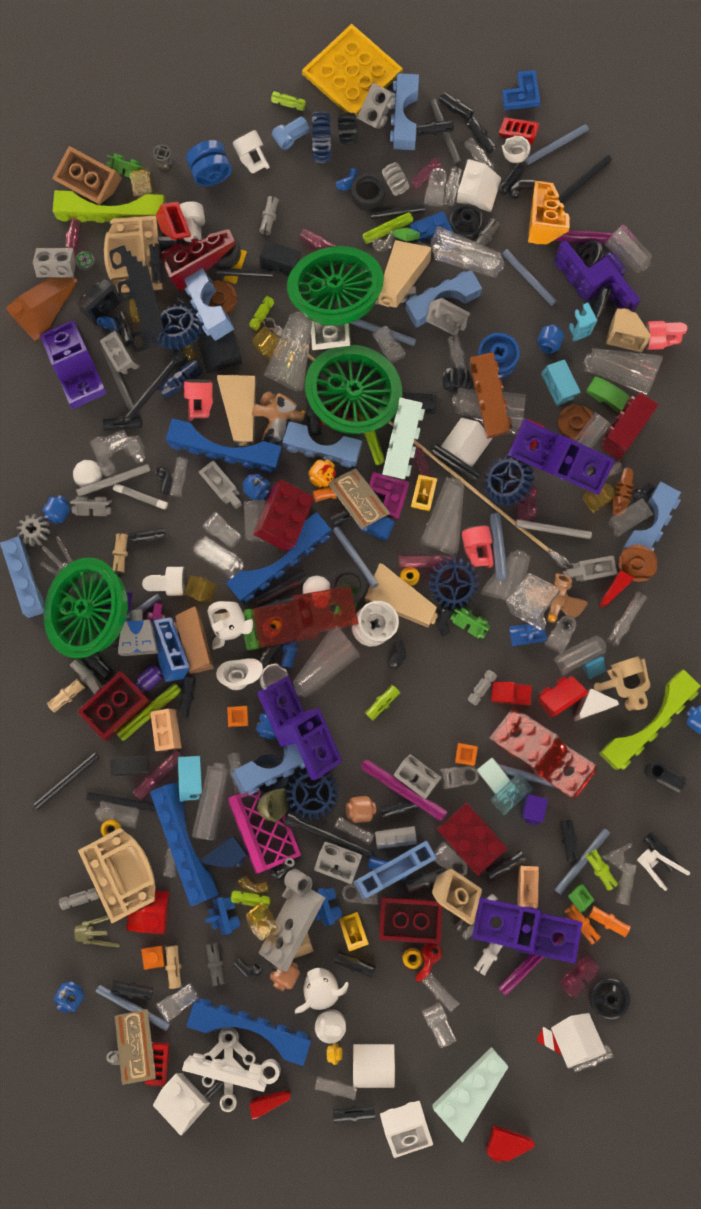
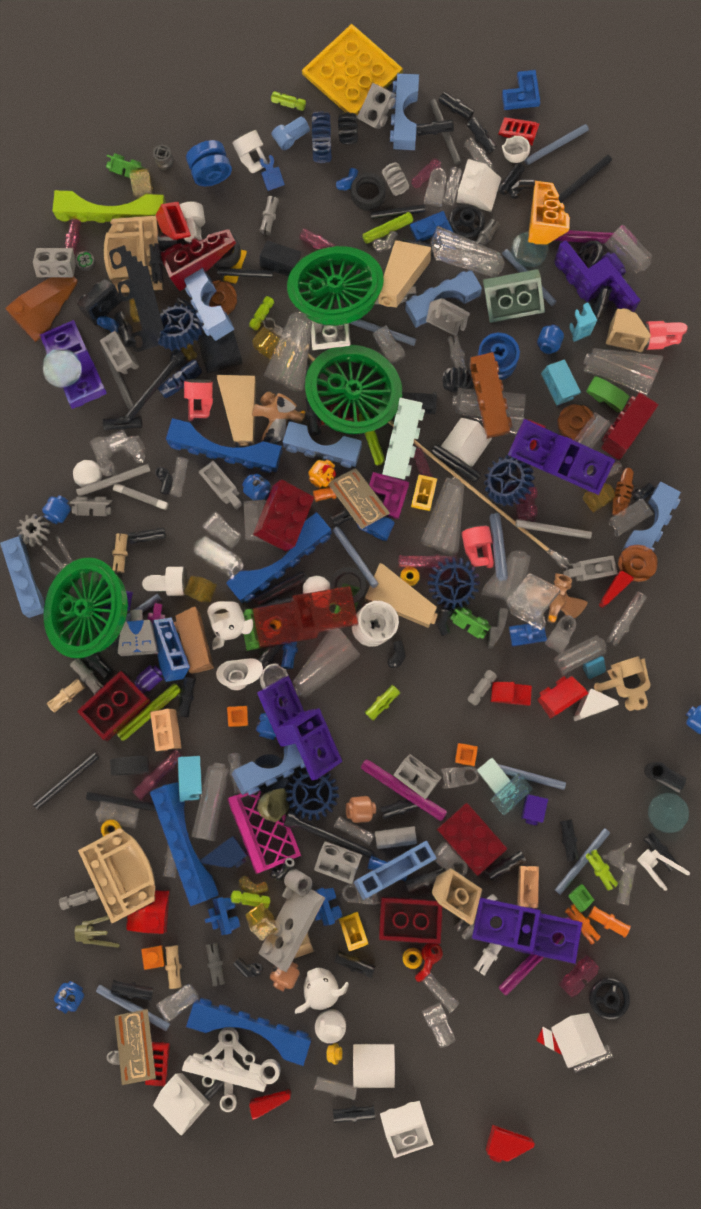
medium nougat slope [52,146,122,205] -> none
bright green tile [394,228,420,241] -> none
light aqua wedge [433,1047,508,1143] -> none
clear red bracket [490,707,598,800] -> none
lime arch [598,669,701,770] -> none
none -> clear light blue tile [43,349,82,387]
none -> blue plate [259,155,285,191]
none -> sand green slope [483,269,545,323]
none -> flat silver slope [488,608,508,649]
none -> clear light blue tile [511,232,548,267]
none -> clear light blue tile [648,793,689,833]

